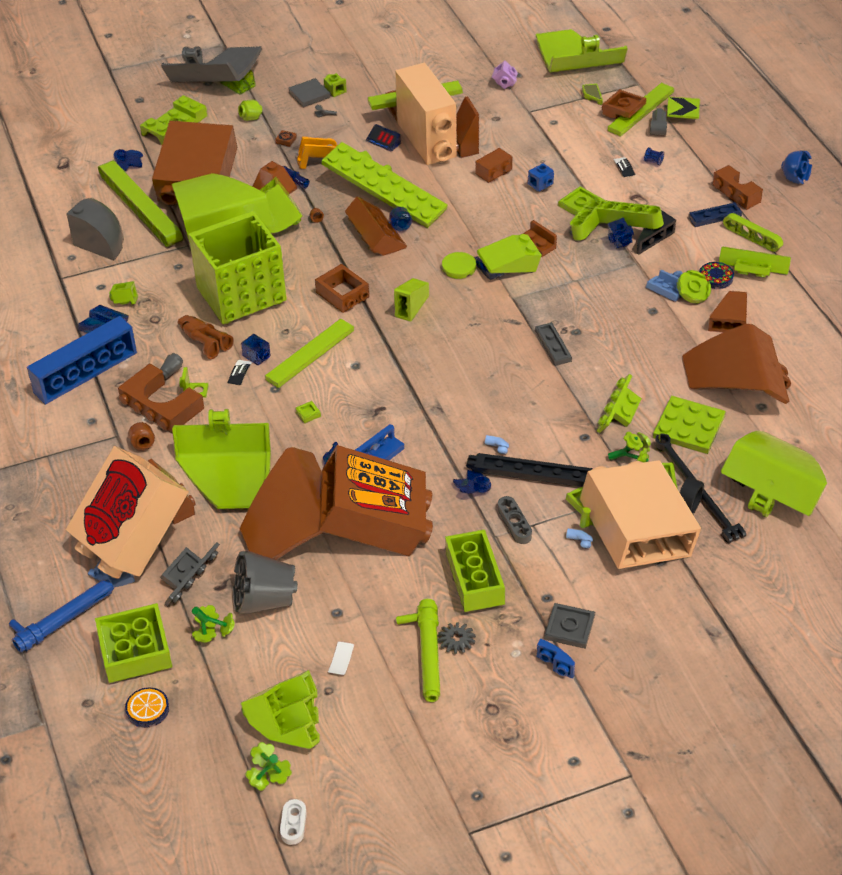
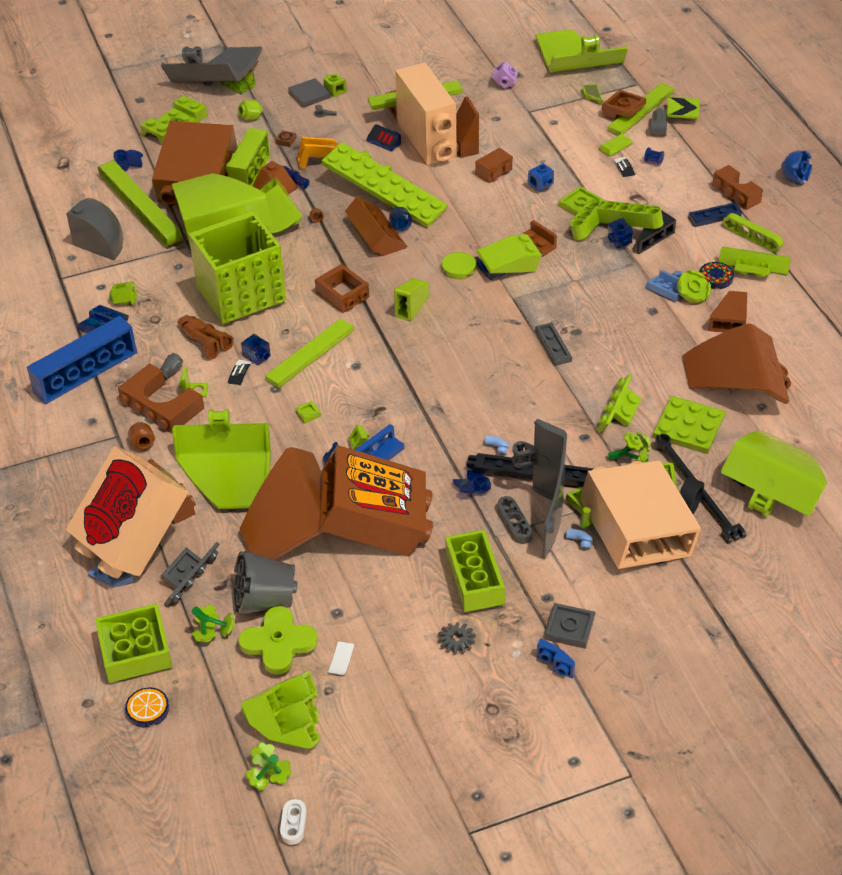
blue cylinder [9,580,114,653] -> none
lime cylinder [396,599,440,702] -> none
none -> lime brick [226,128,270,186]
none -> lime plant [239,606,318,675]
none -> lime tile [348,425,370,450]
none -> dark grey panel [512,419,567,559]
none -> lime tile [598,134,633,156]

